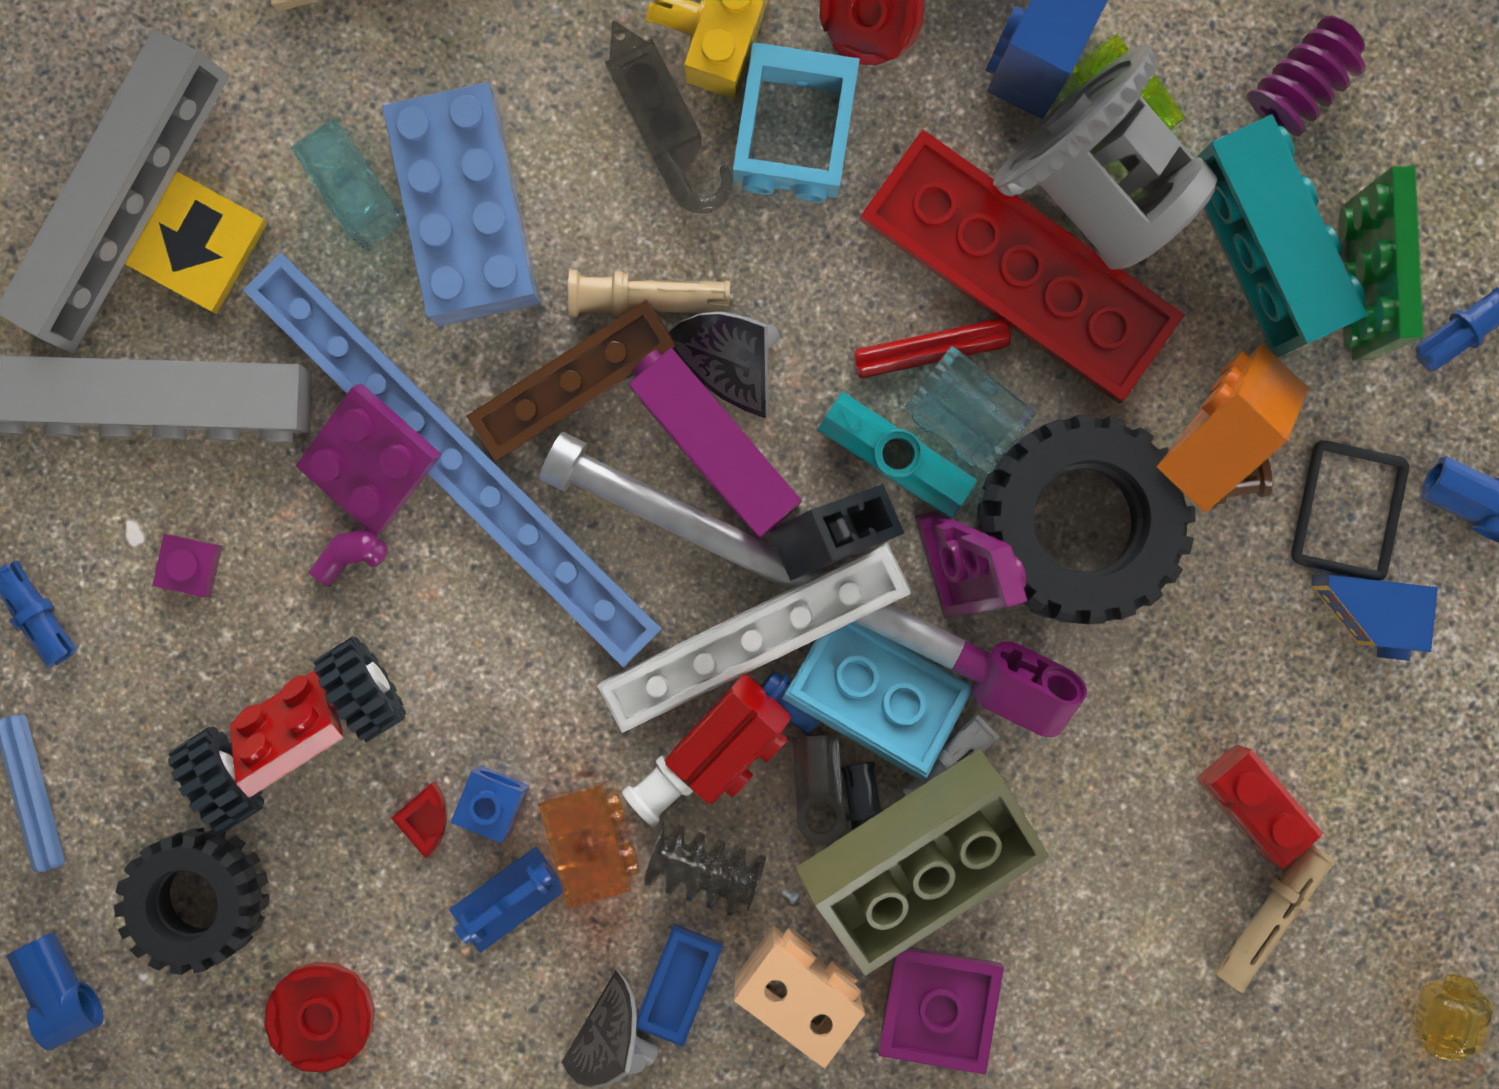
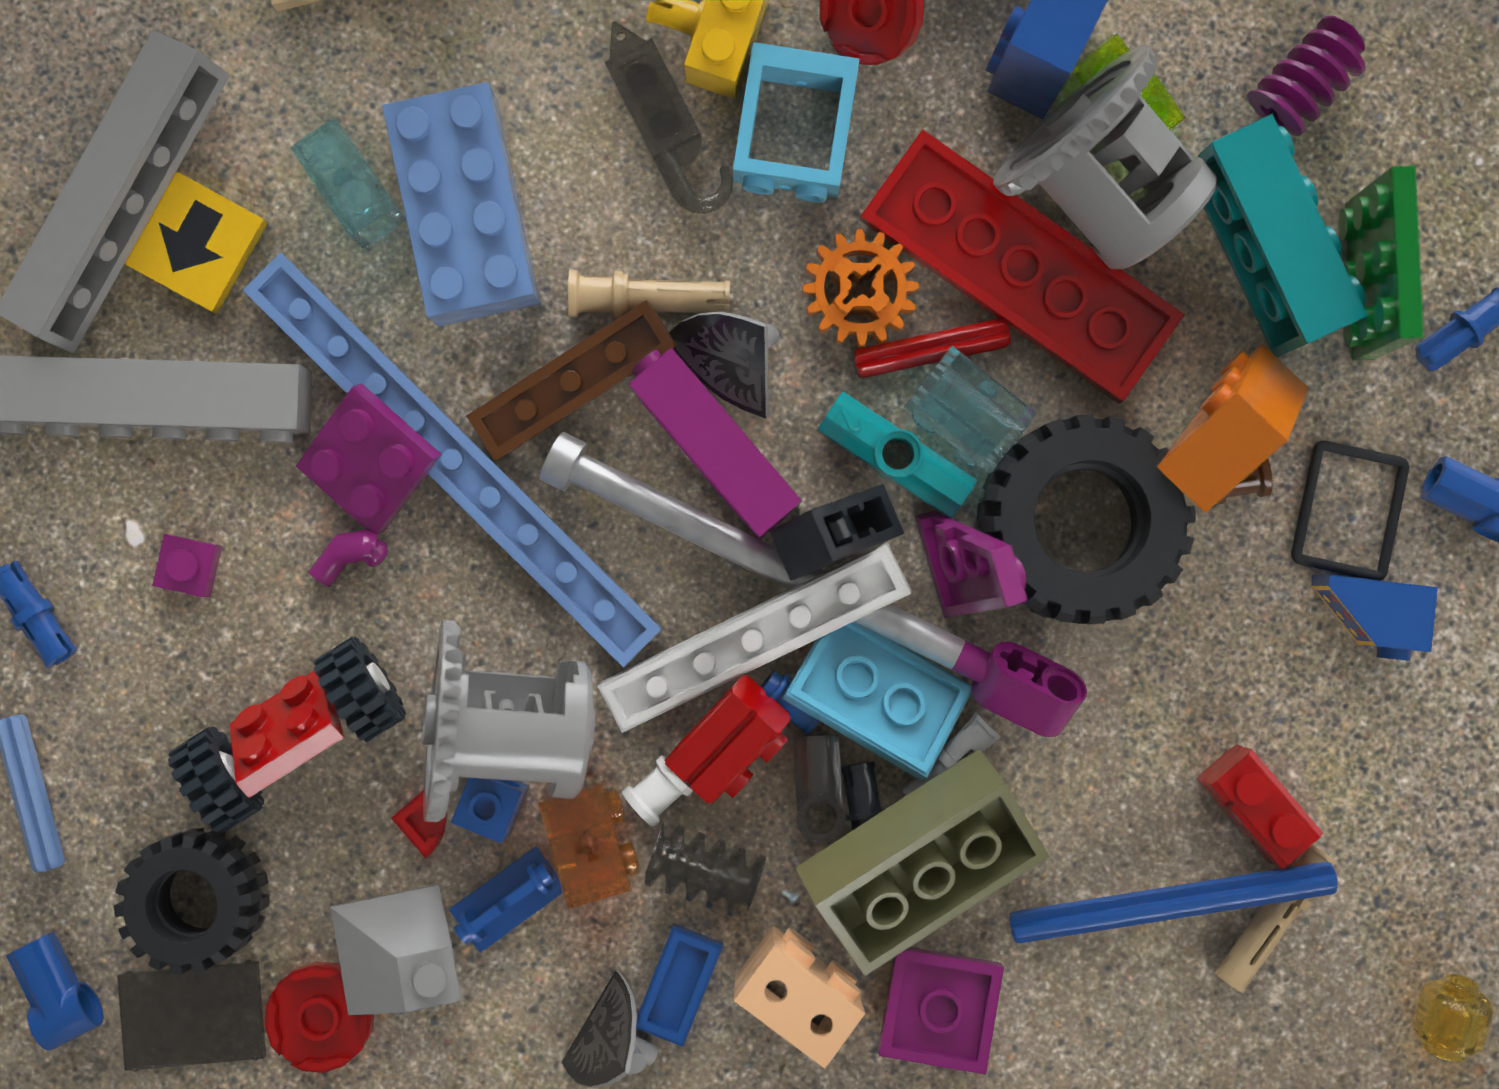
none -> clear smoke piece [117,960,267,1072]
none -> light grey slope [330,884,461,1015]
none -> light grey piece [422,620,595,822]
none -> orange gear [802,229,919,348]
none -> blue axle [1009,861,1338,943]

